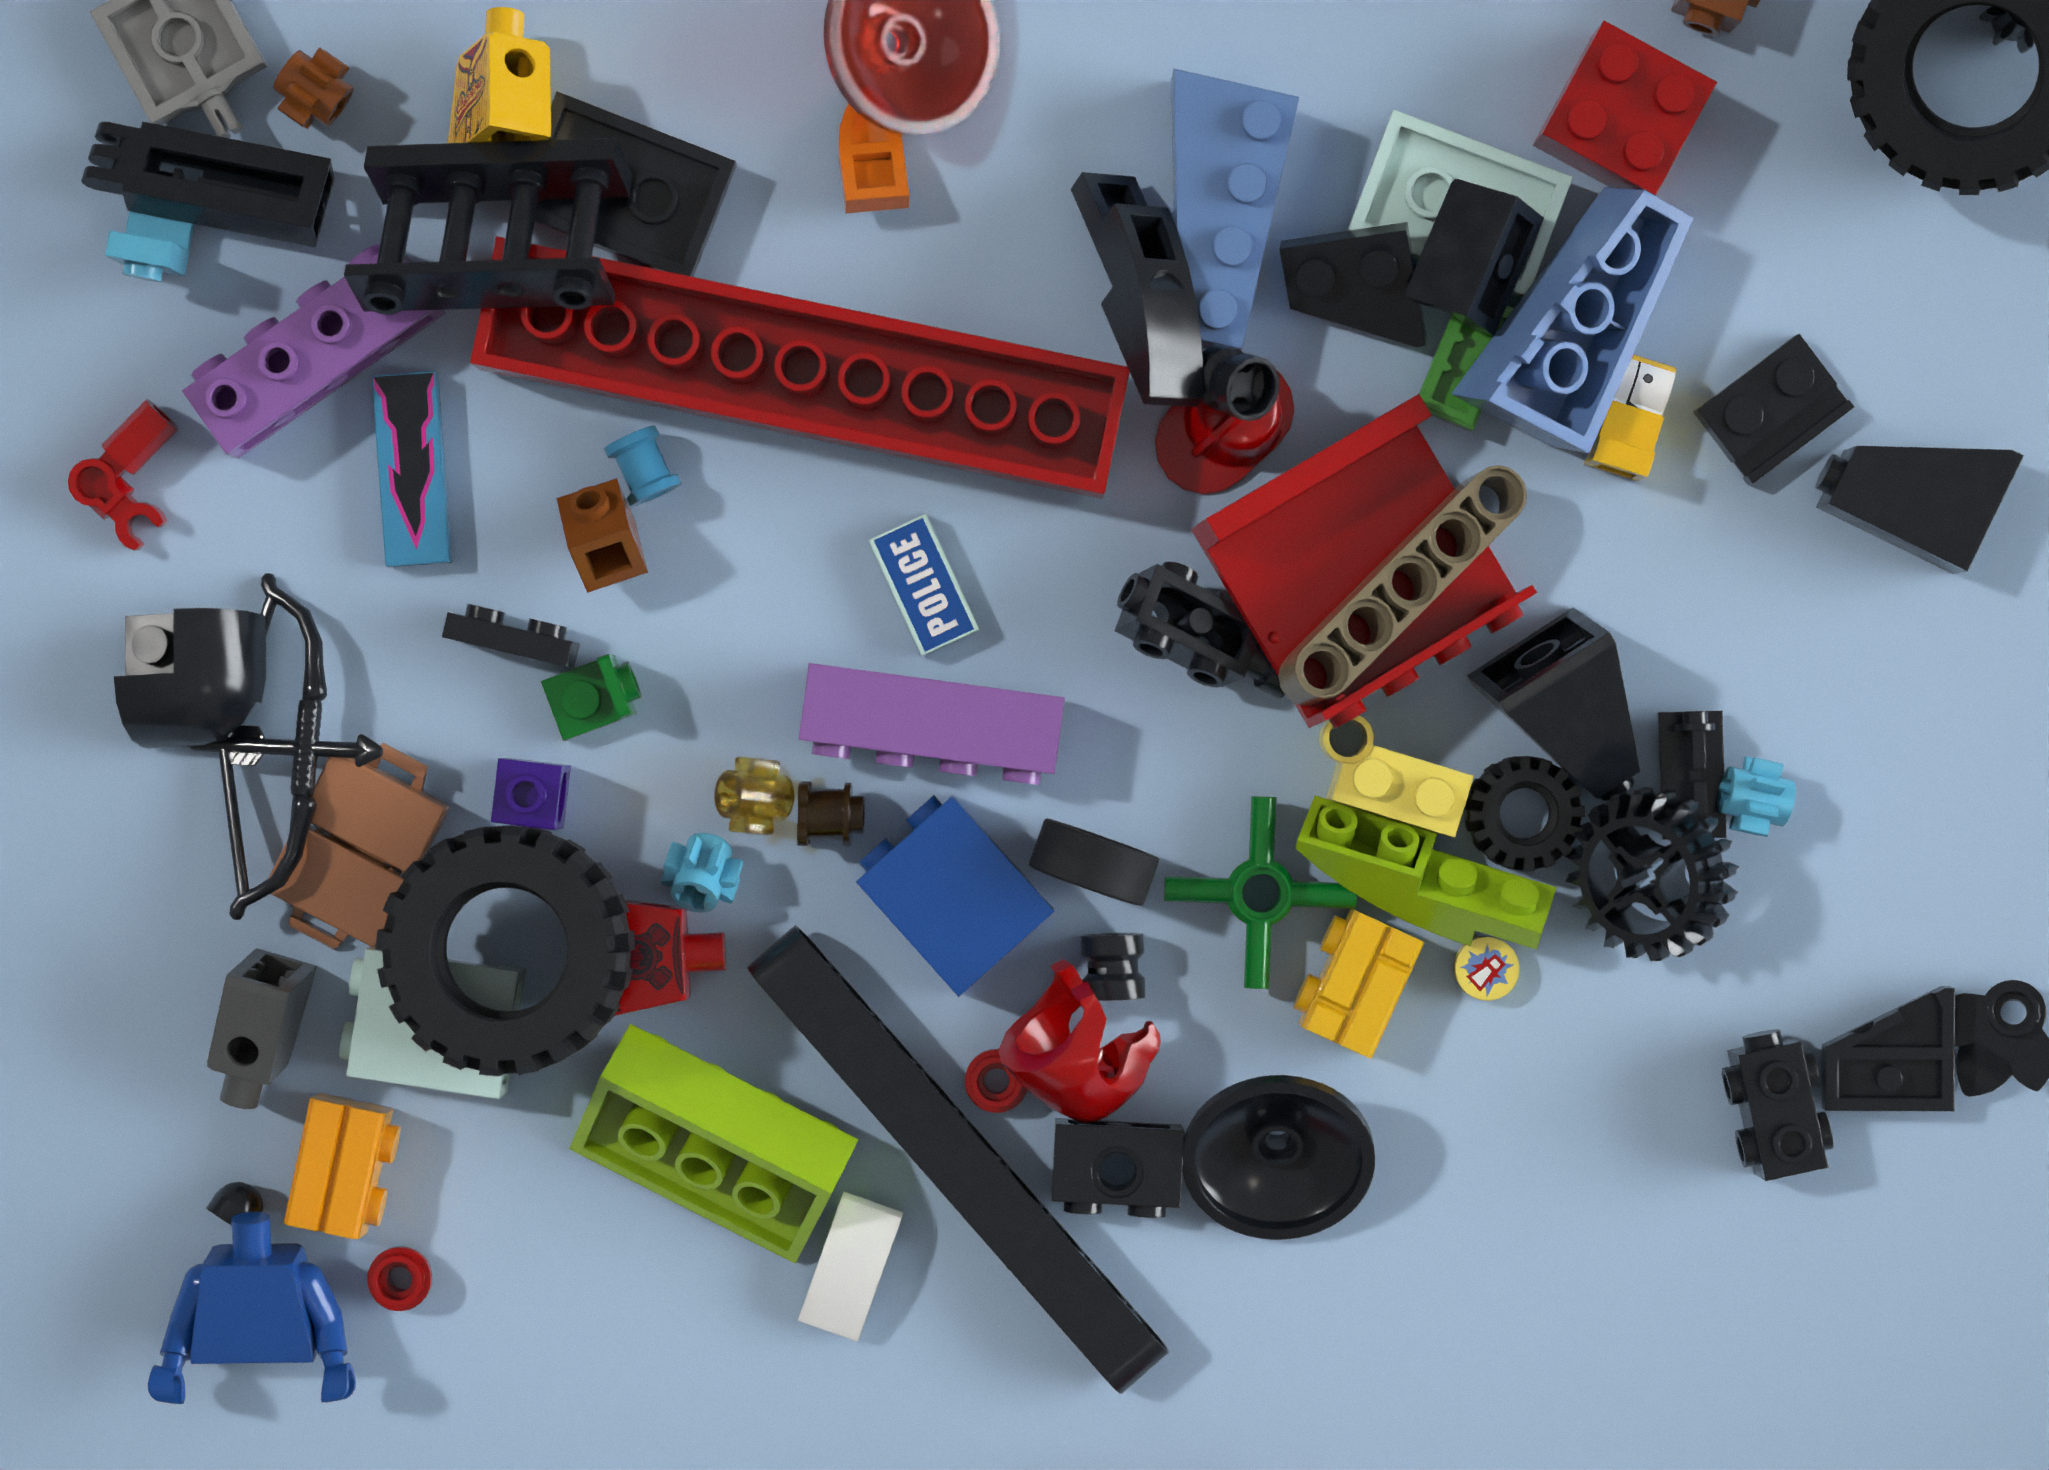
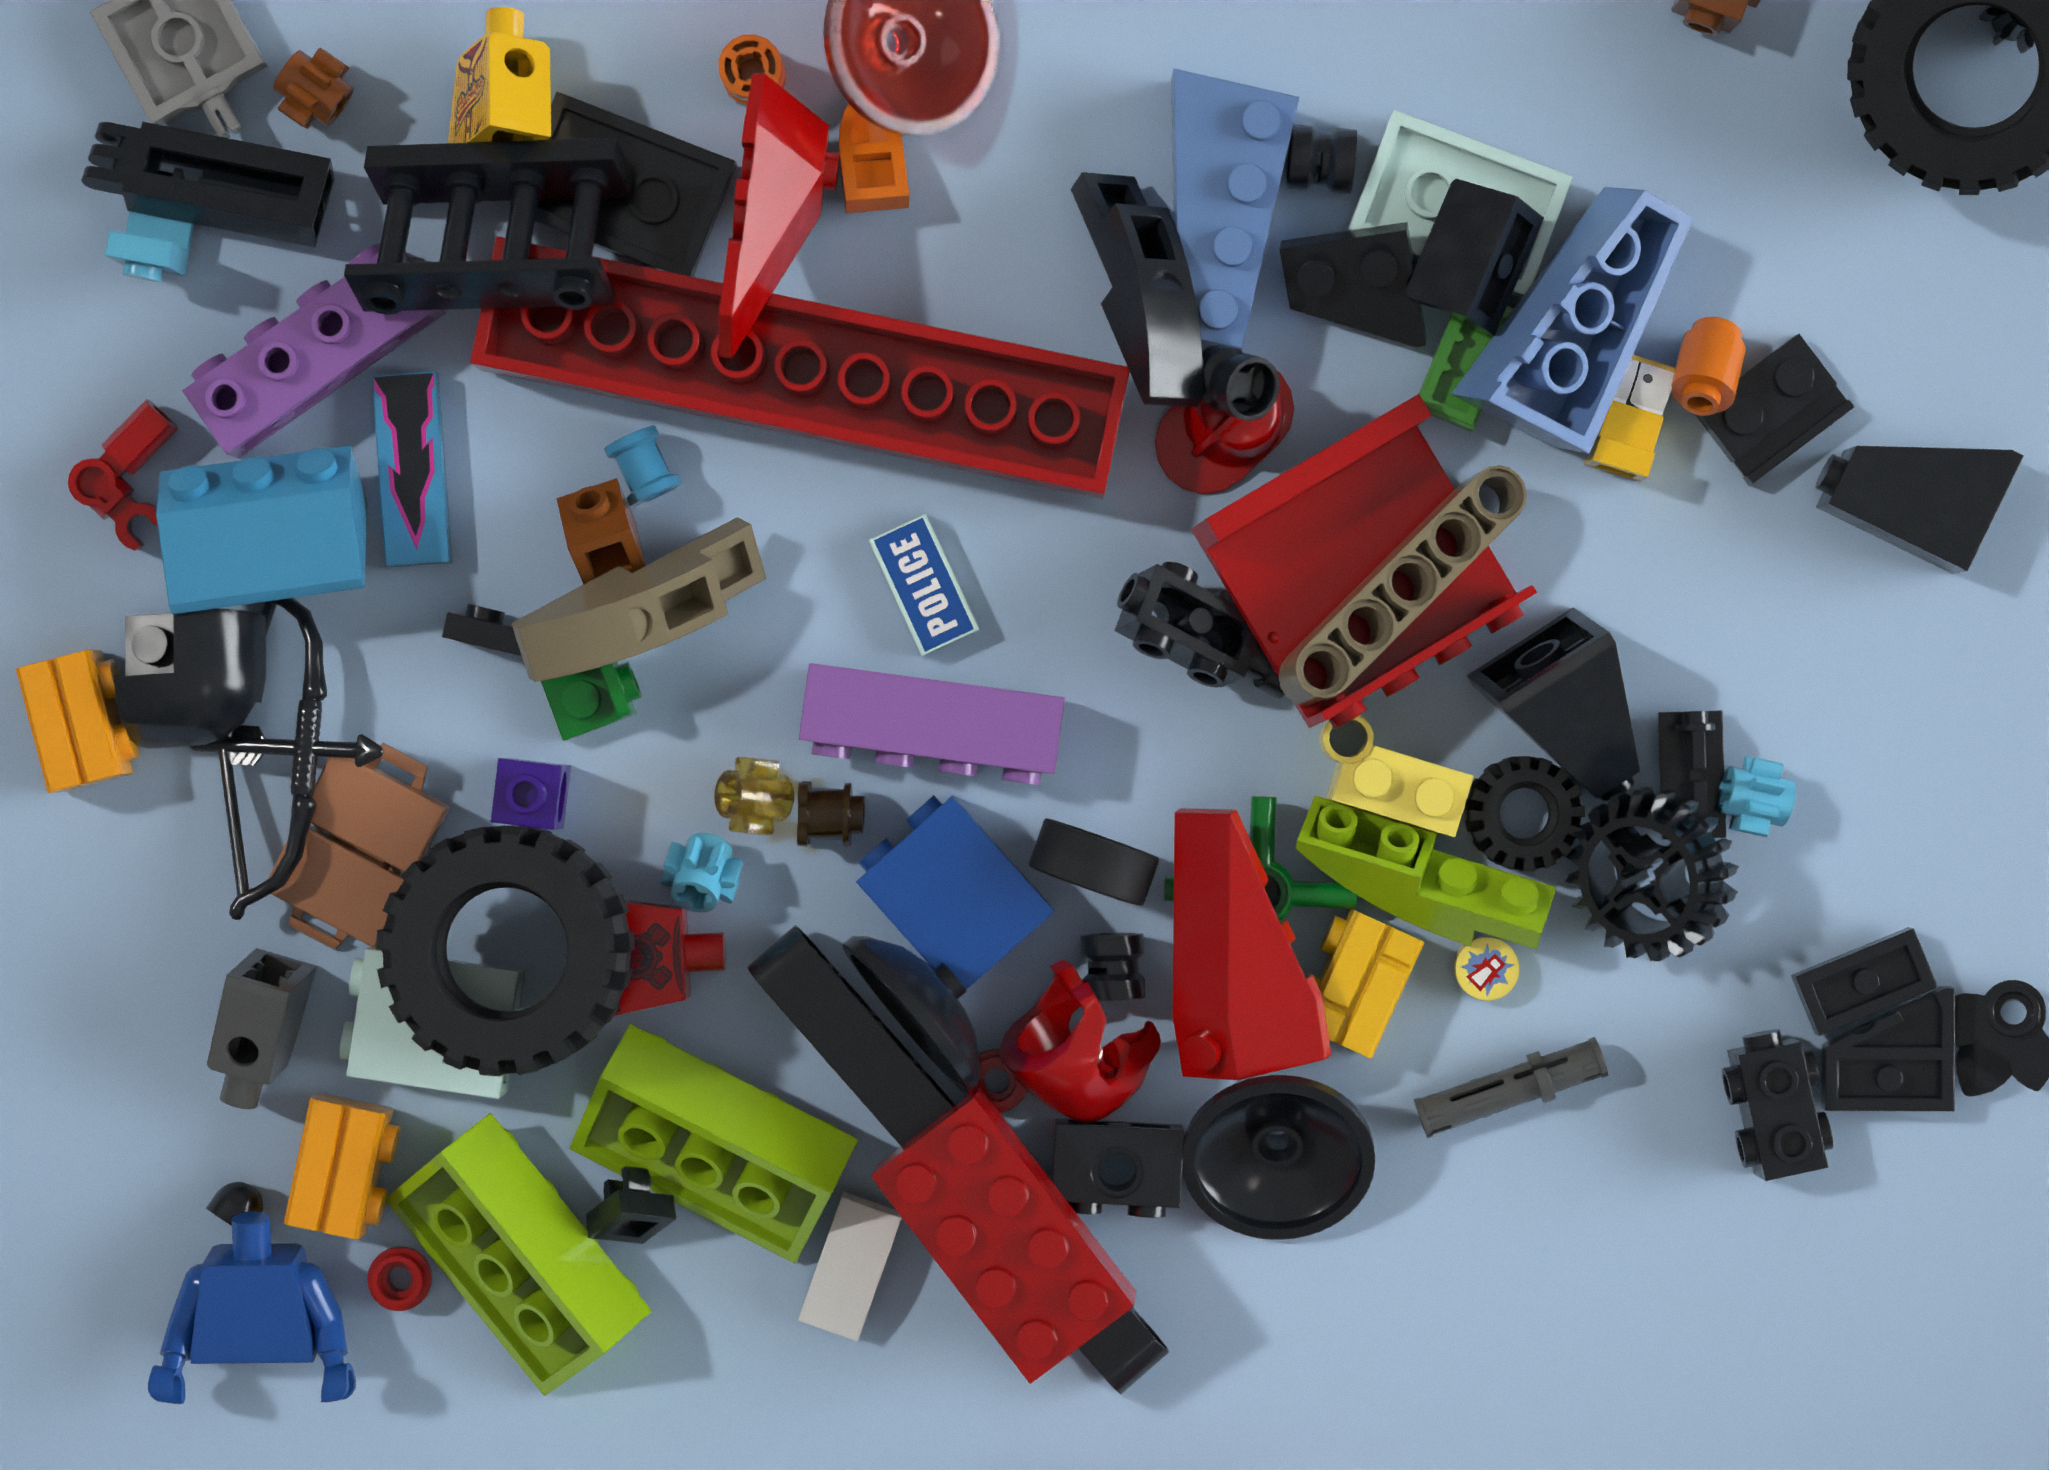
red brick [1532,21,1717,196] -> none
none -> light orange brick [16,649,139,793]
none -> dark azure slope [156,445,367,614]
none -> lime slope [386,1112,652,1396]
none -> dark tan slope [511,517,766,682]
none -> black tile [586,1166,676,1244]
none -> orange wheel [718,34,786,107]
none -> red wedge [719,73,840,358]
none -> black dish [842,936,980,1093]
none -> red brick [871,1087,1136,1384]
none -> red wedge [1173,808,1331,1080]
none -> black wheel [1286,124,1357,194]
none -> dark grey pin [1413,1037,1609,1138]
none -> orange brick [1671,317,1746,416]
none -> black plate [1791,927,1938,1036]

